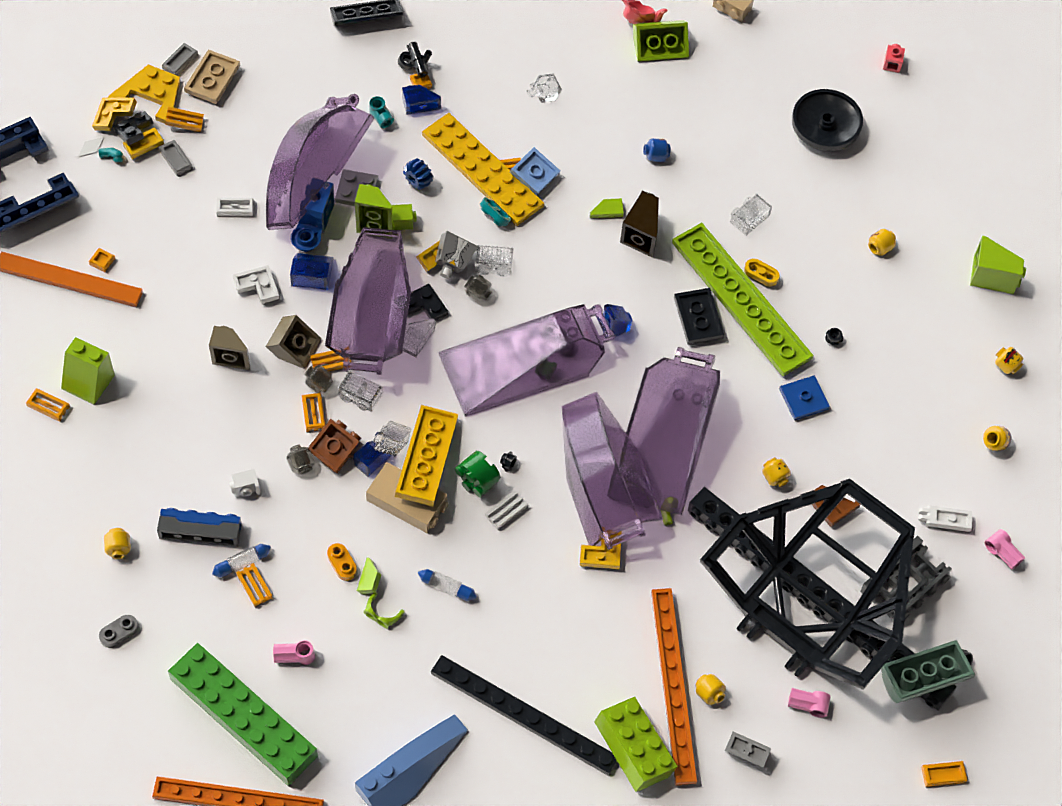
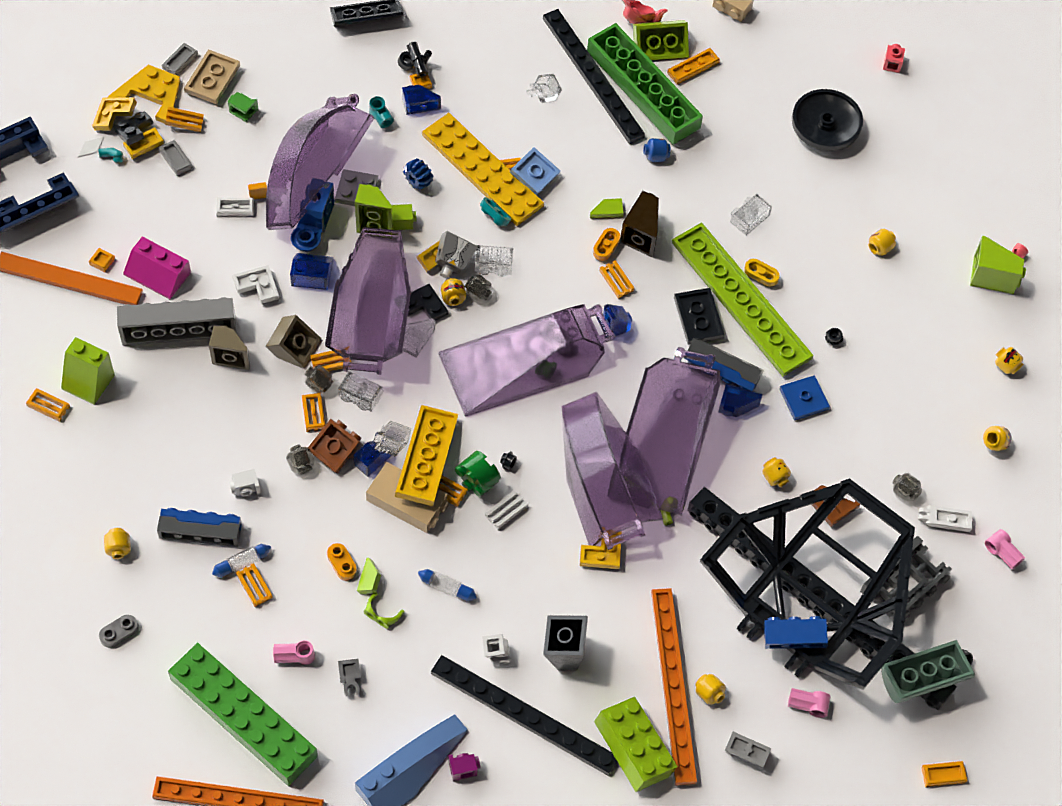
none -> light grey brick [117,297,237,345]
none -> dark pink slope [123,236,191,300]
none -> bright green window [228,92,258,122]
none -> light orange tile [248,182,268,200]
none -> flat silver plate [338,659,361,696]
none -> light orange tile [438,475,468,507]
none -> yellow head [440,278,466,306]
none -> magenta brick [448,753,481,781]
none -> white brick [482,634,510,658]
none -> black plate [543,9,645,145]
none -> black slope [543,615,588,671]
none -> bright green brick [587,23,703,145]
none -> light orange plate [593,228,620,261]
none -> light orange tile [599,260,634,299]
none -> light orange tile [667,48,720,85]
none -> dark grey piece [684,338,764,392]
none -> clear blue slope [718,384,763,417]
none -> blue brick [764,616,828,649]
none -> clear smoke head [892,473,922,502]
none -> coral hinge [1012,243,1029,258]

